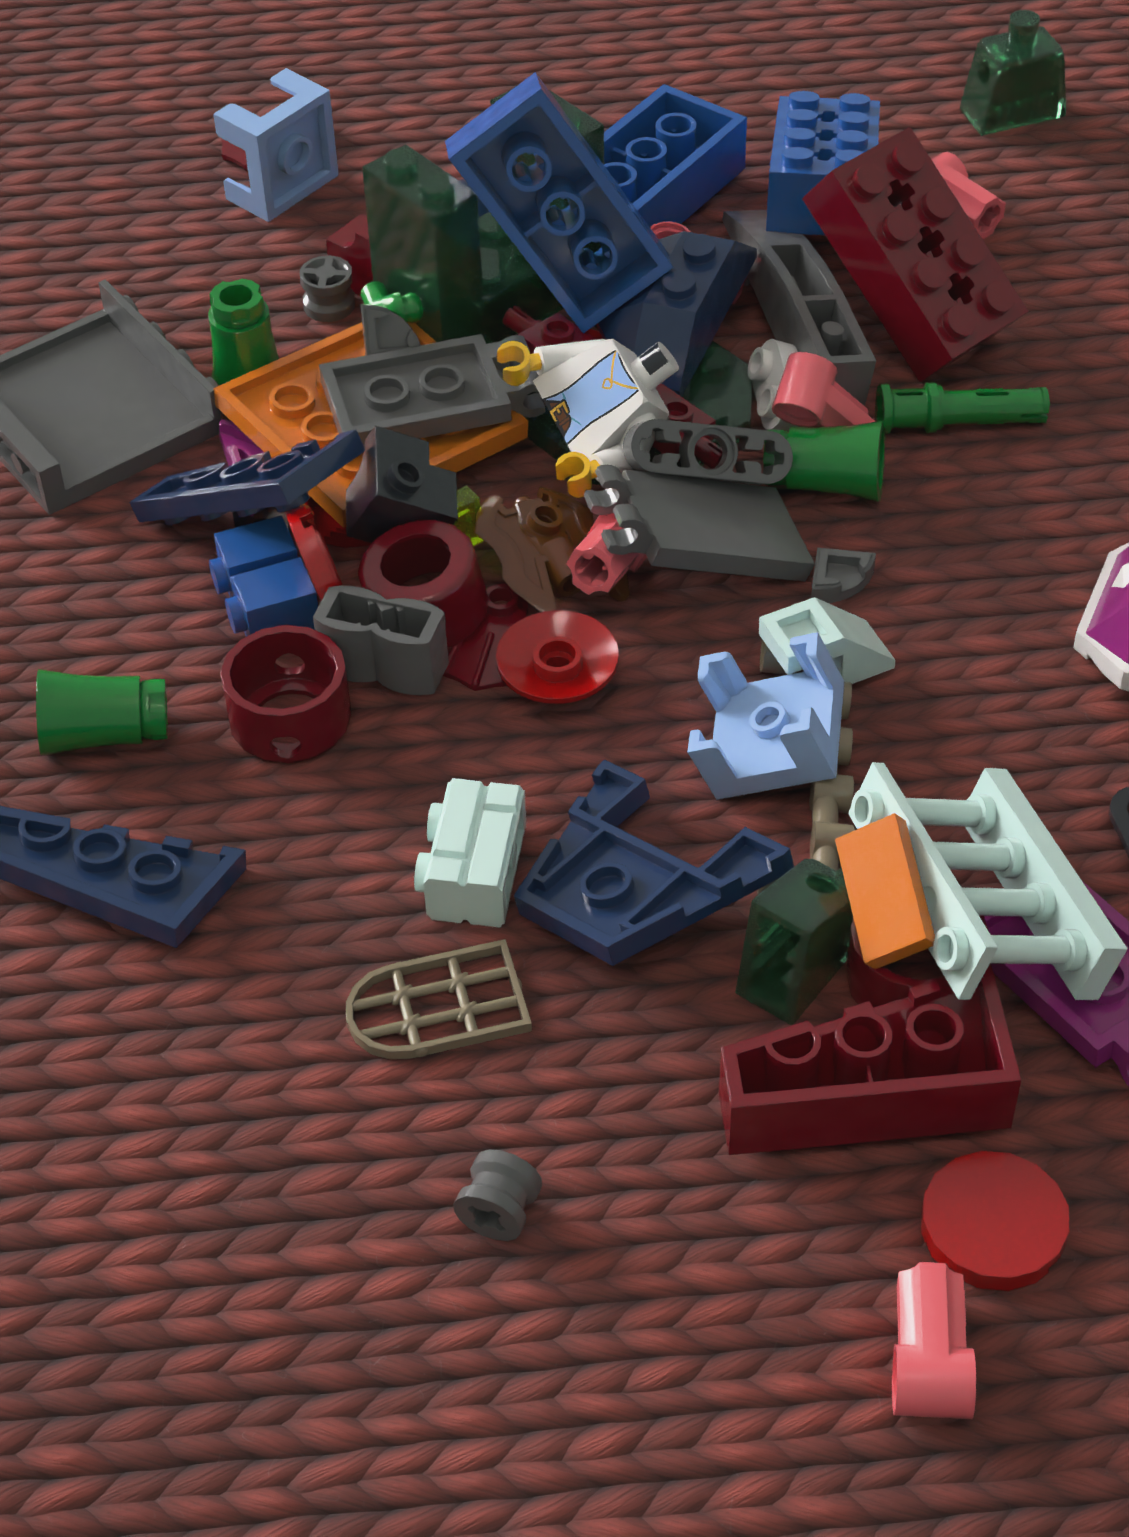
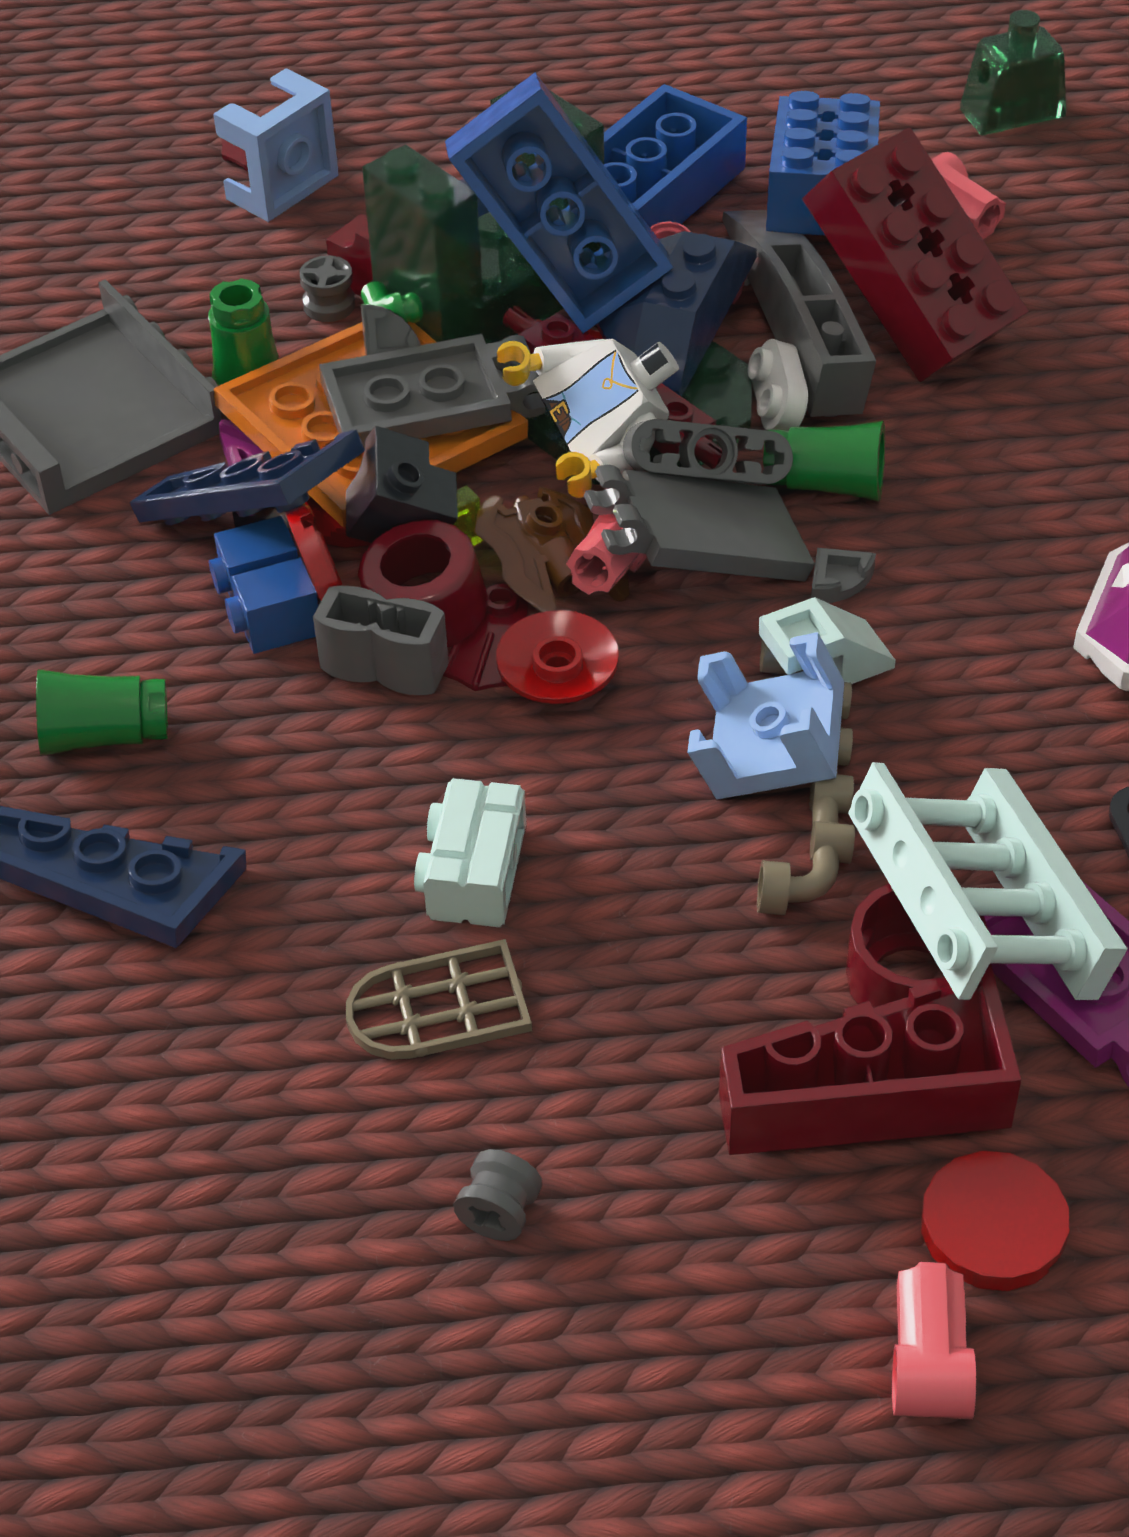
dark red piece [220,625,351,763] -> none
dark blue wing [514,760,794,966] -> none
clear green torso [735,858,853,1025] -> none
coral piece [772,352,875,427] -> none
orange tile [835,813,935,969] -> none
green pin [875,382,1050,434] -> none

